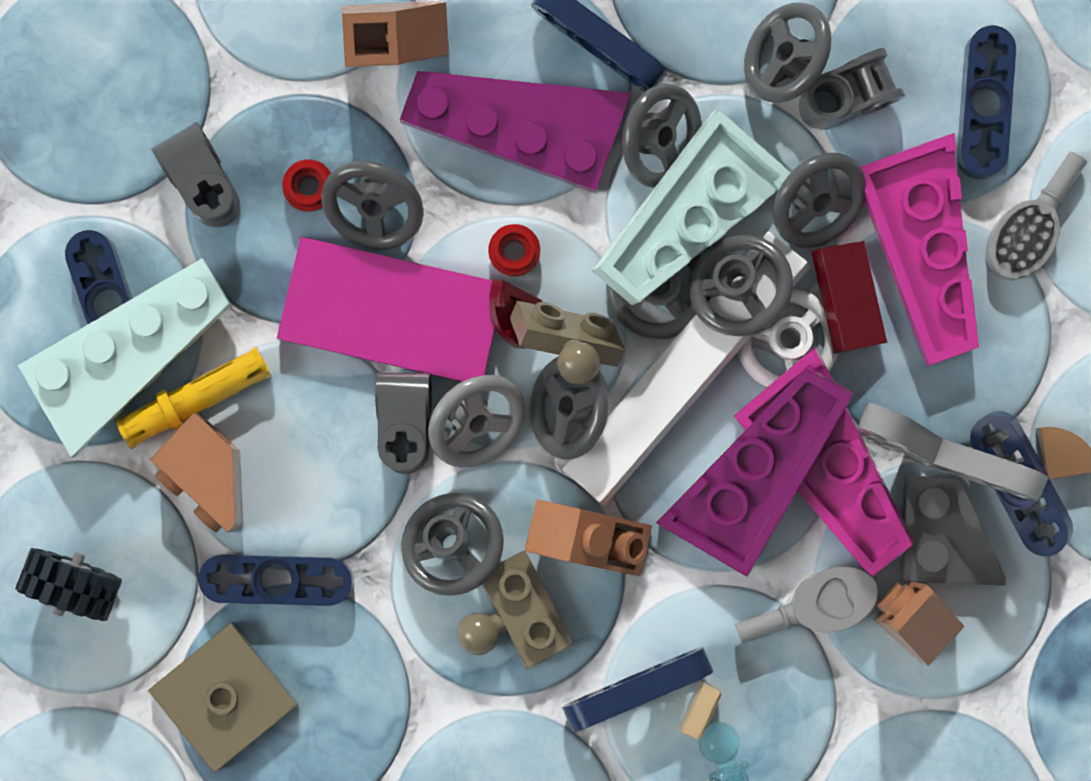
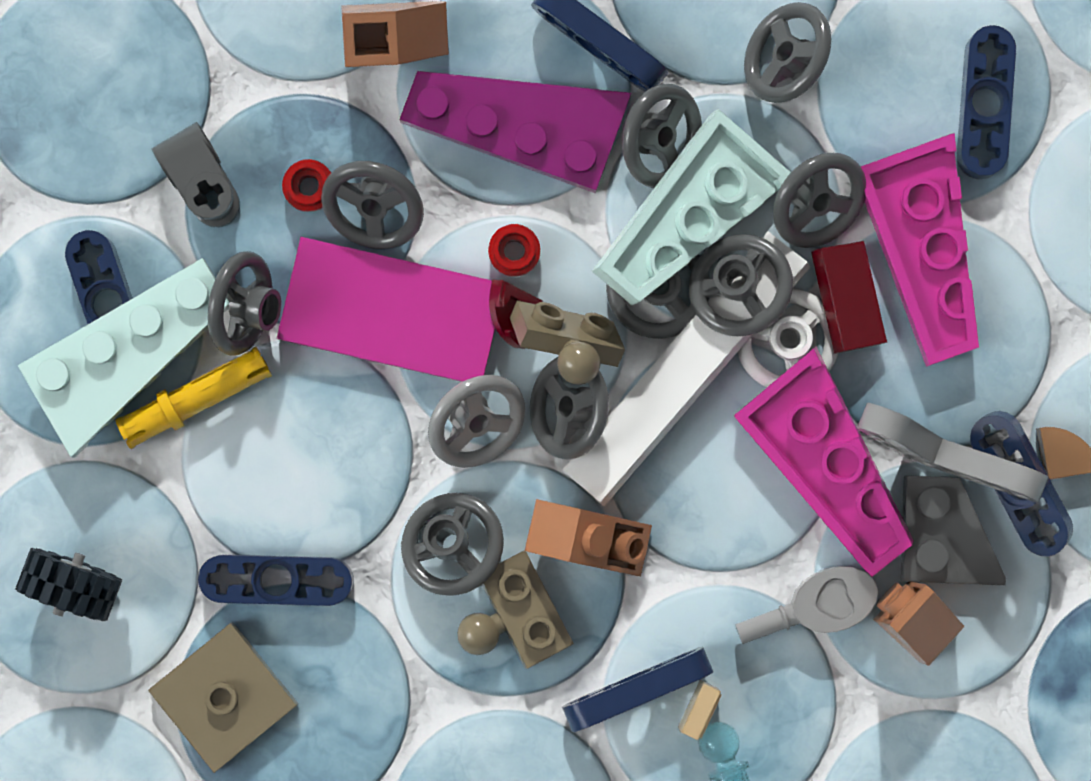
nougat slope [150,413,242,533] -> none
dark grey piece [375,373,432,474] -> none
magenta wing [656,366,854,577] -> none
dark grey piece [798,48,905,130] -> none
light grey piece [986,151,1087,281] -> none
none -> dark grey piece [207,251,281,356]

